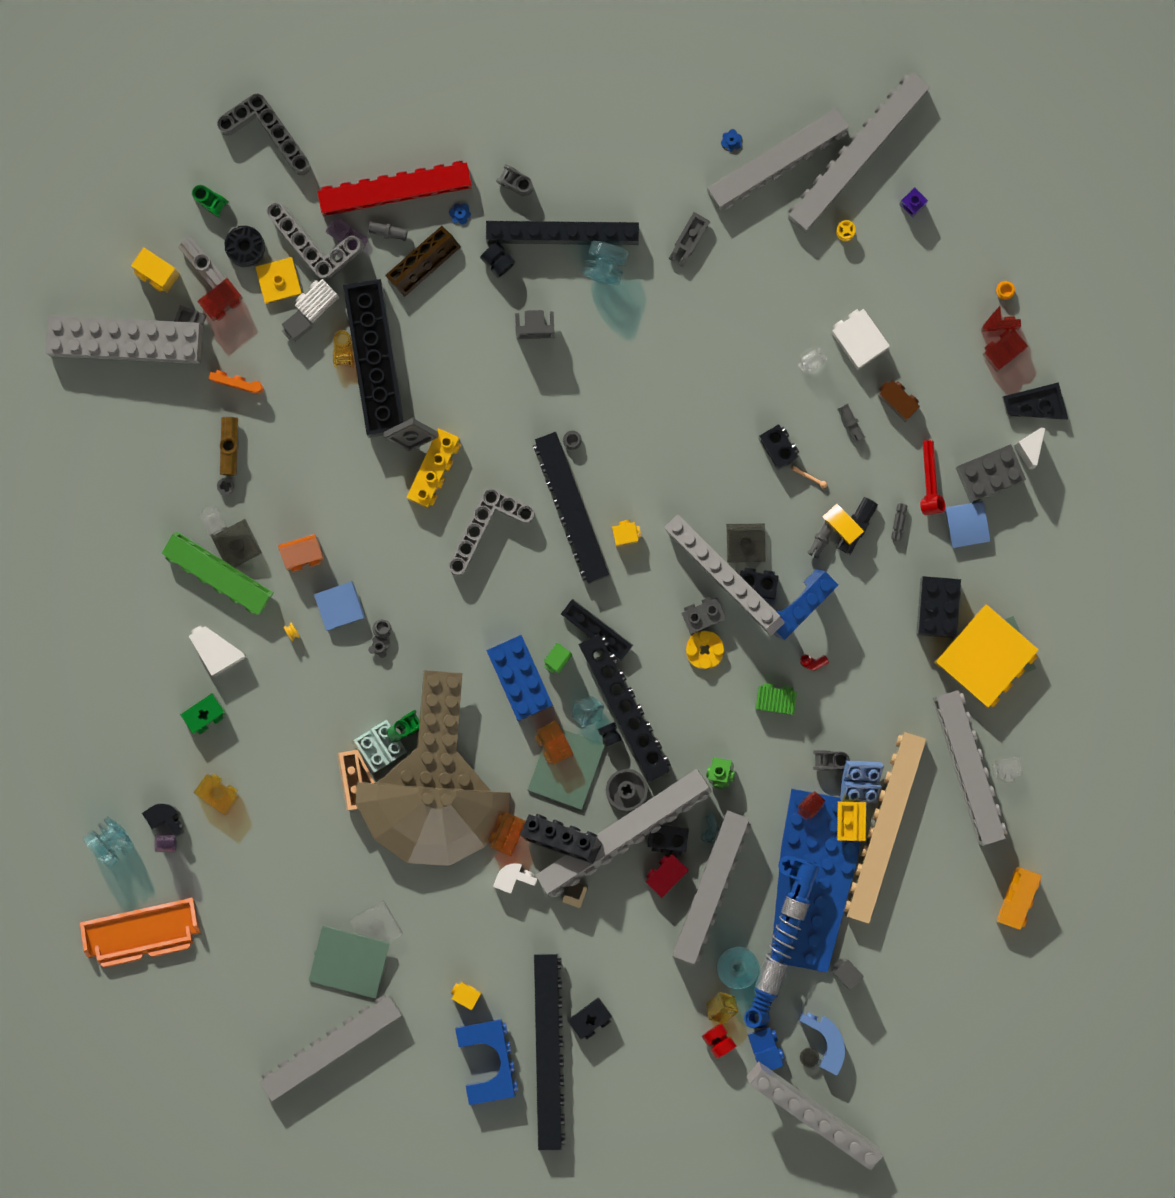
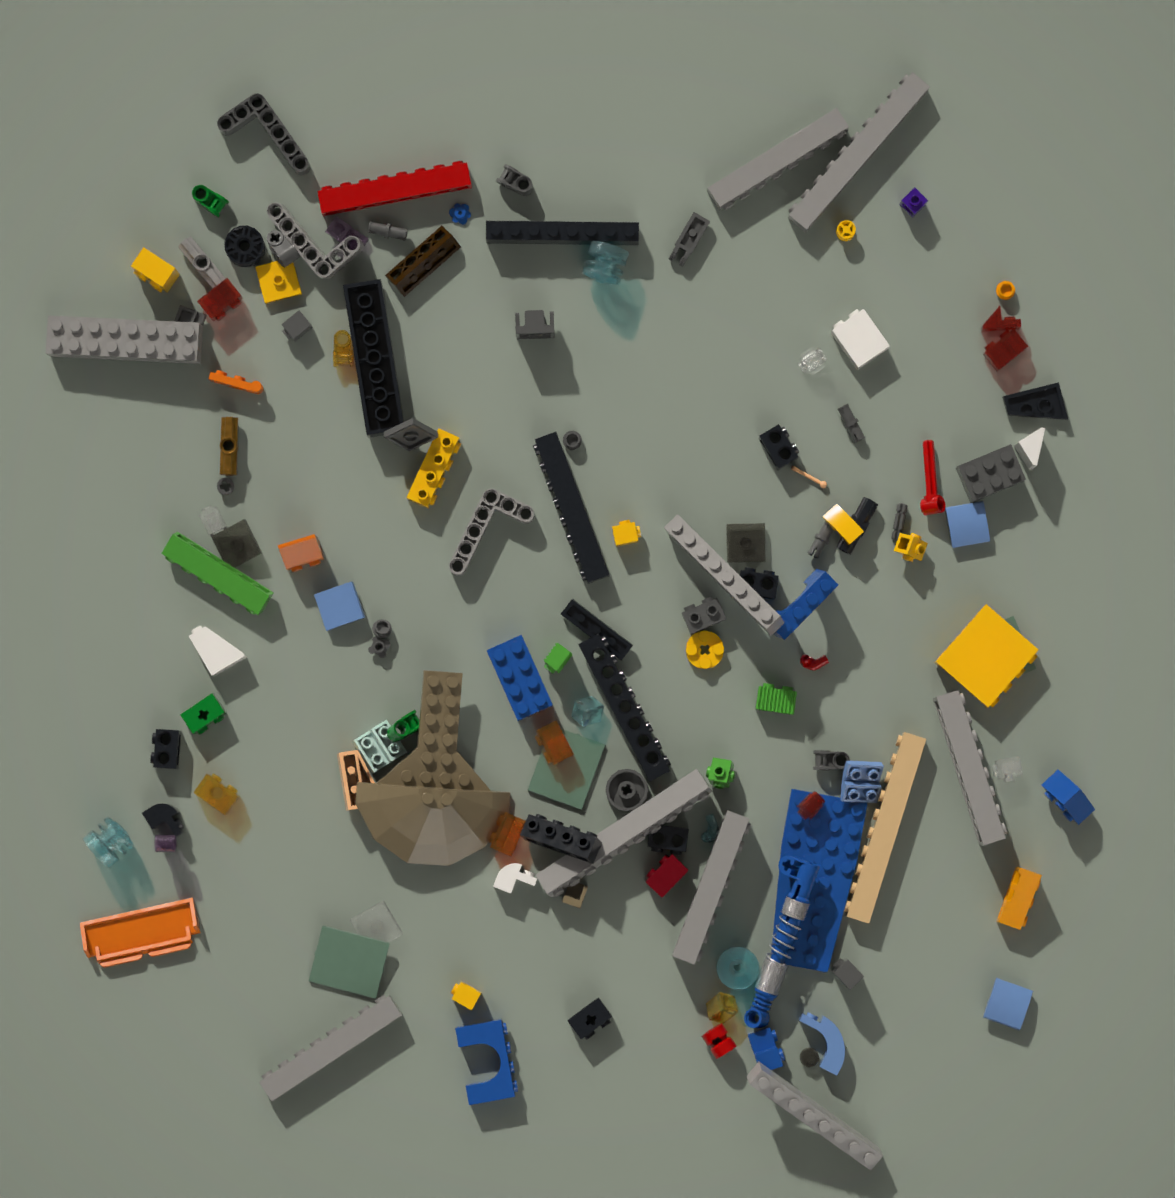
yellow bush [284,622,300,642] -> none
white brick [295,279,339,323] -> none
black wheel [480,242,516,278] -> none
black brick [534,954,565,1150] -> none
black wheel [597,722,622,747] -> none
blue plant [721,129,742,151] -> none
yellow plate [837,802,866,841] -> none
reddish brown brick [878,380,920,422] -> none
black brick [916,576,961,638] -> none
none -> black brick [150,729,181,769]
none -> dark grey piece [267,230,300,268]
none -> yellow brick [894,533,928,562]
none -> medium blue slope [983,978,1033,1031]
none -> blue brick [1042,770,1095,825]

